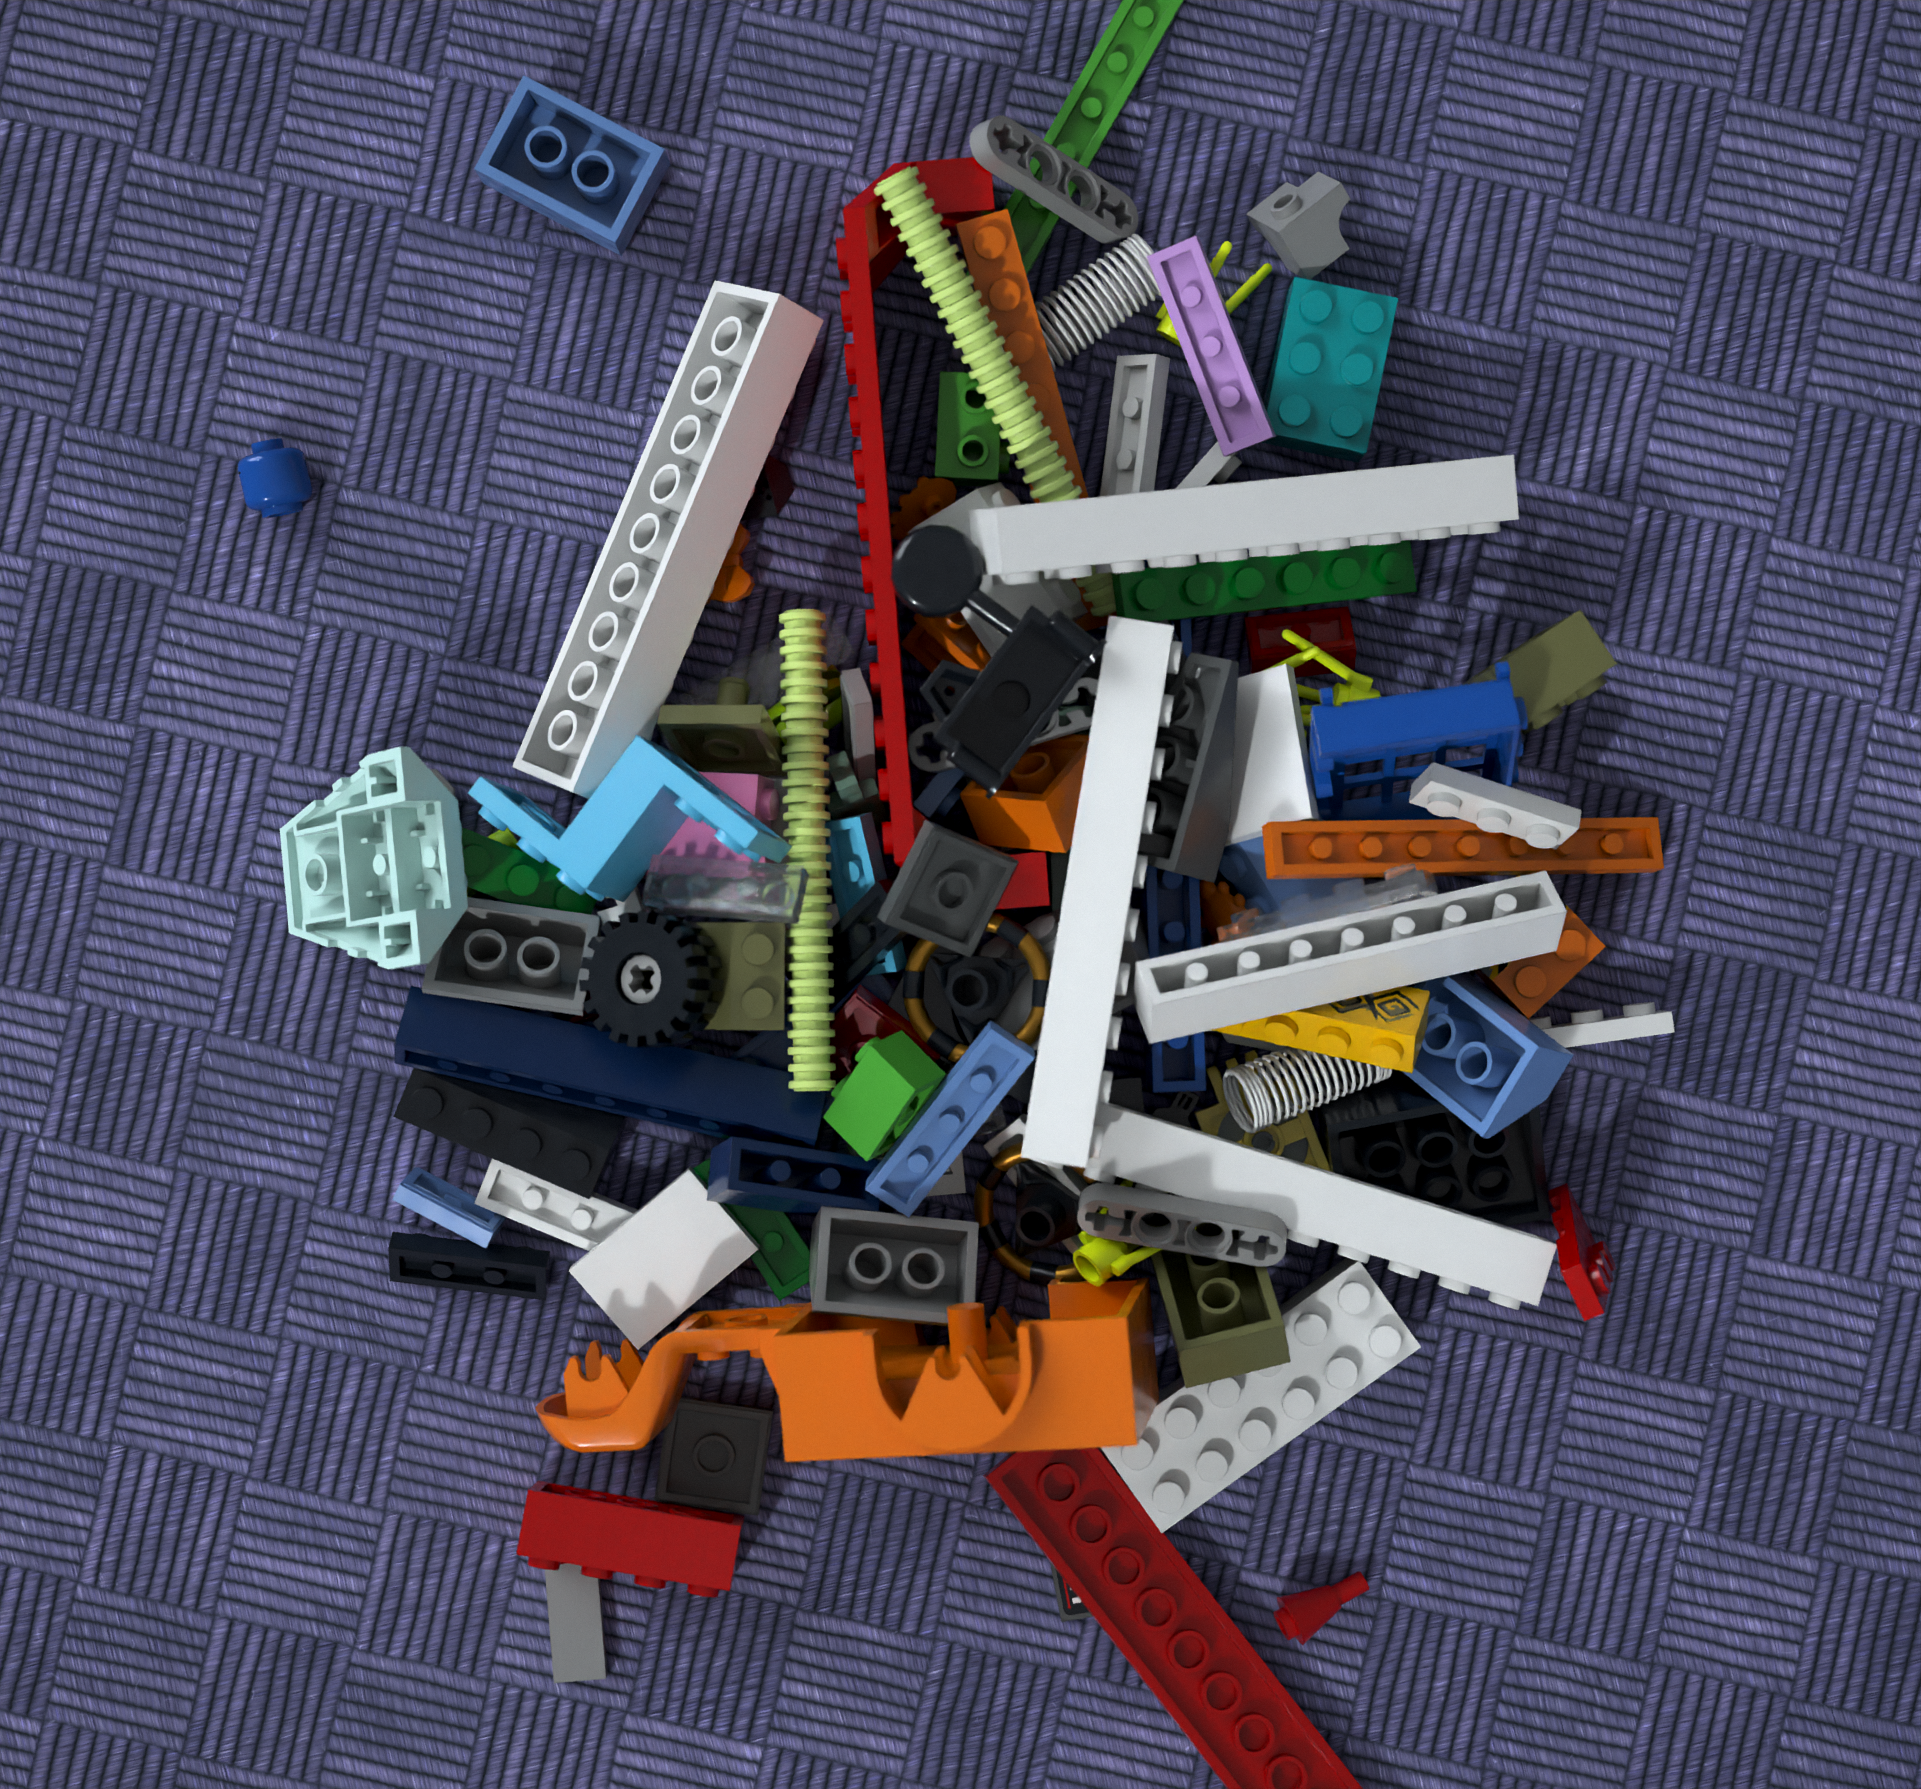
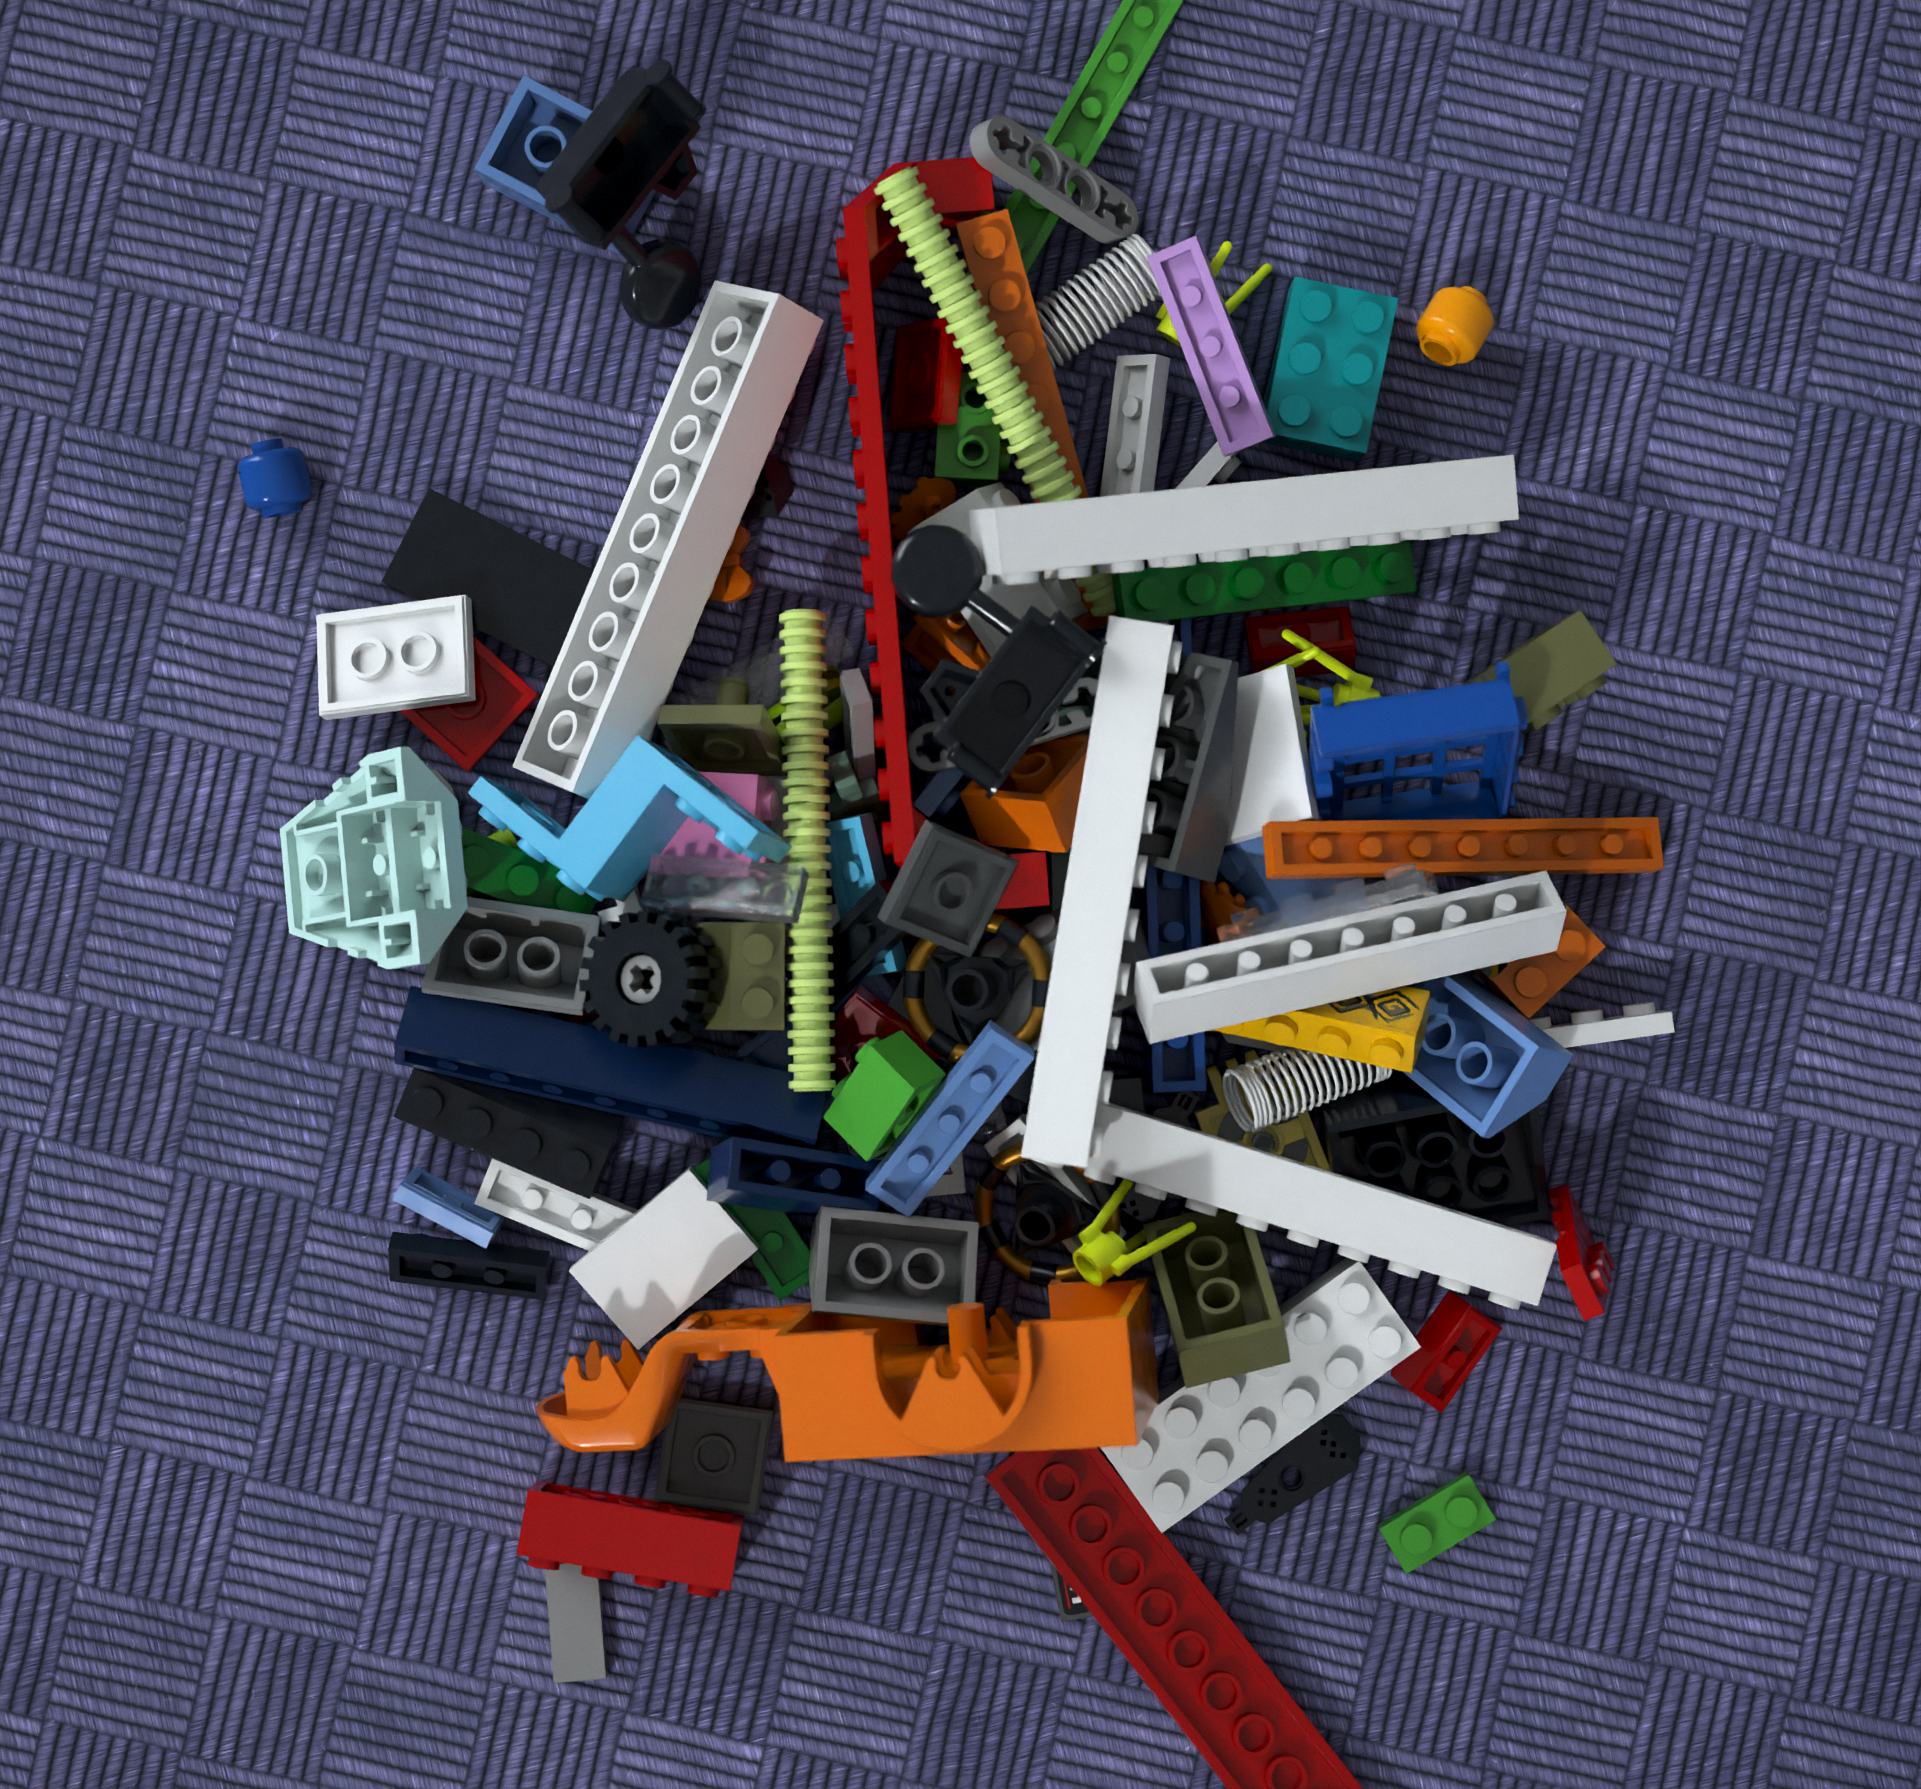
light grey beam [1077,1183,1287,1267] -> none
light grey brick [1246,171,1351,280] -> none
red cone [1273,1571,1369,1645] -> none
white plate [1409,762,1581,850] -> none
none -> white tile [316,595,476,720]
none -> black tile [382,488,594,667]
none -> red plate [400,635,540,773]
none -> black piece [537,60,706,330]
none -> red tile [888,317,963,433]
none -> black piece [1224,1414,1360,1536]
none -> bright green plate [1376,1471,1496,1574]
none -> red slope [1390,1291,1502,1413]
none -> light orange head [1416,286,1495,366]

